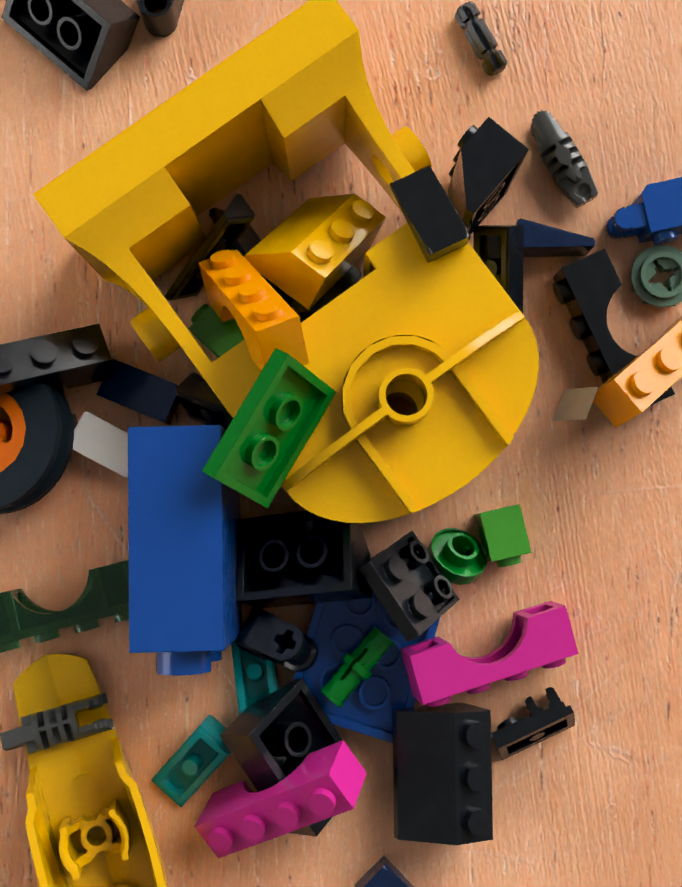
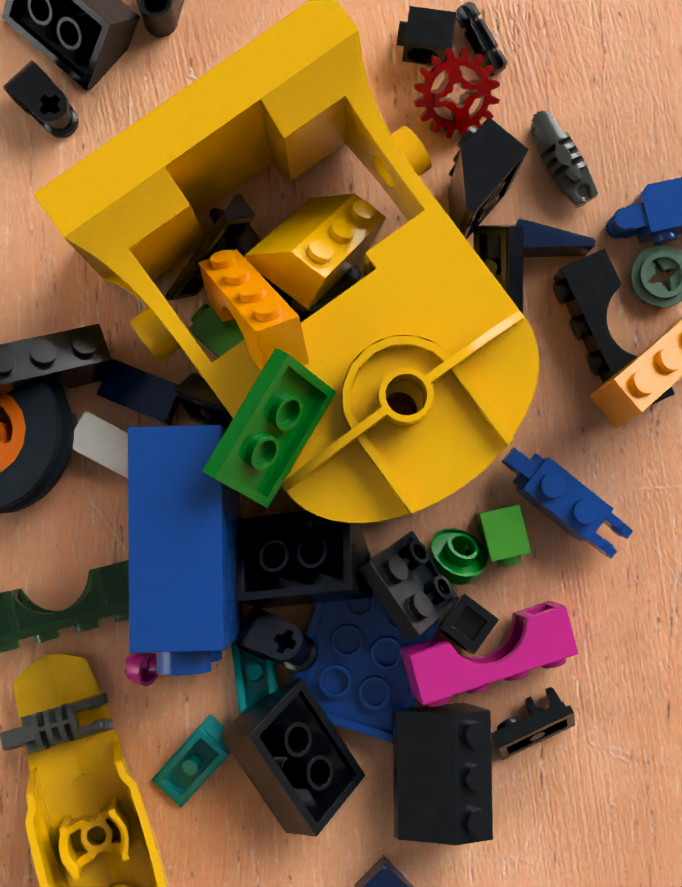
dark pink arch [194,740,367,859] -> none
green pin [320,626,394,708] -> none
black slope [390,165,471,263] -> none
white sticker [553,386,598,421] -> none
none -> black piece [3,60,79,138]
none -> dark pink hinge [124,652,158,686]
none -> black brick [396,6,457,66]
none -> red gear [413,48,500,139]
none -> black brick [437,594,499,654]
none -> blue hinge [501,448,633,559]

